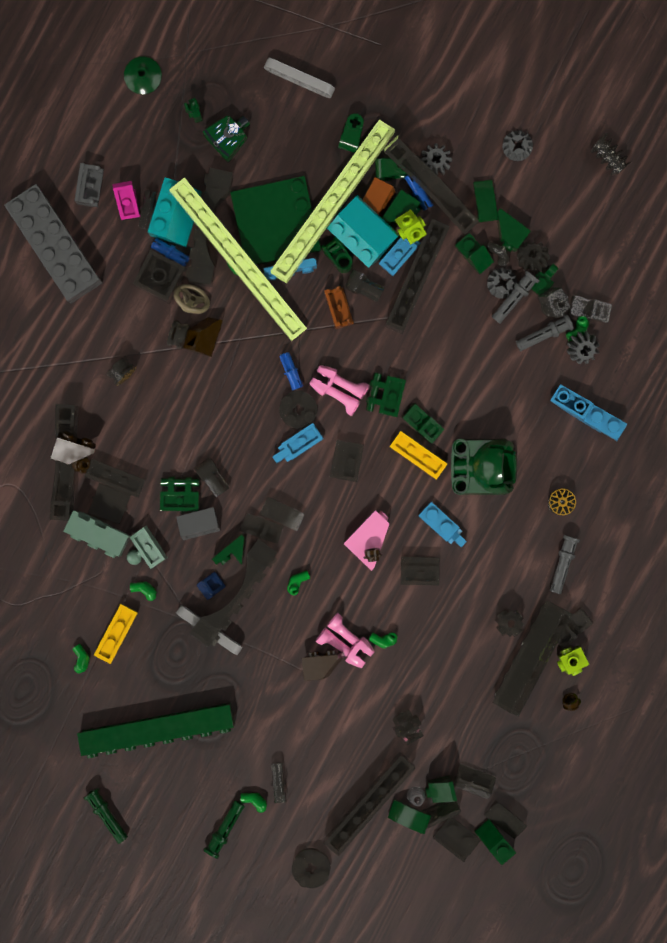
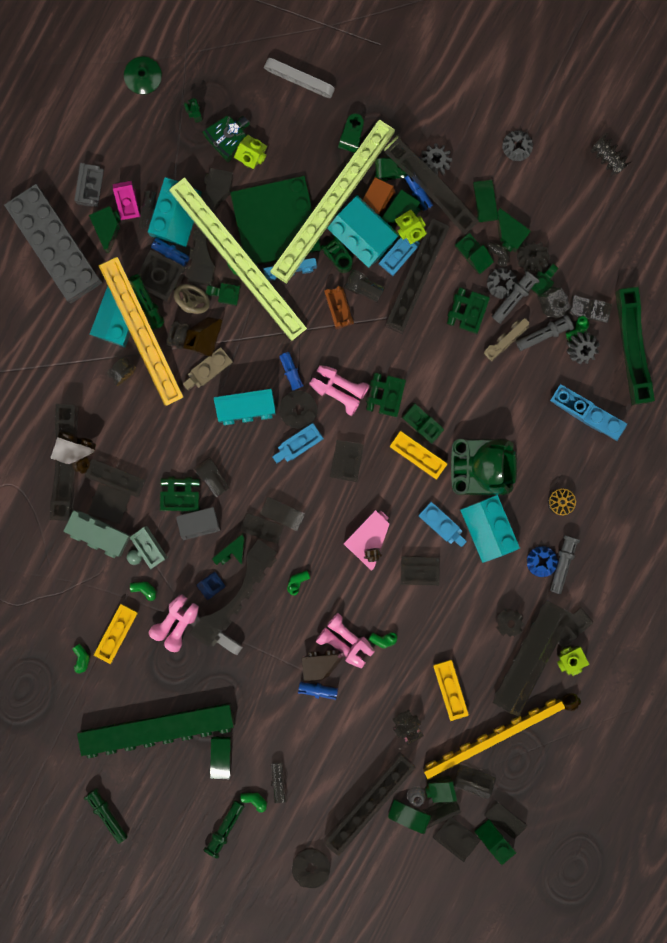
none -> dark green slope [89,206,121,253]
none -> teal slope [89,286,144,348]
none -> yellow plate [99,257,183,406]
none -> dark green pin [128,274,165,329]
none -> bright pink piece [149,594,199,652]
none -> dark tan hinge [183,347,233,391]
none -> dark green plate [206,283,240,306]
none -> dark green slope [210,737,231,779]
none -> teal slope [214,389,276,426]
none -> lime brick [234,135,267,169]
none -> blue pin [298,681,338,700]
none -> yellow plate [423,698,565,779]
none -> yellow plate [433,659,469,721]
none -> dark green plate [446,288,490,334]
none -> teal slope [460,495,520,563]
none -> dark tan hinge [484,318,529,362]
none -> blue gear [527,546,558,577]
none -> dark green arch [615,287,655,406]

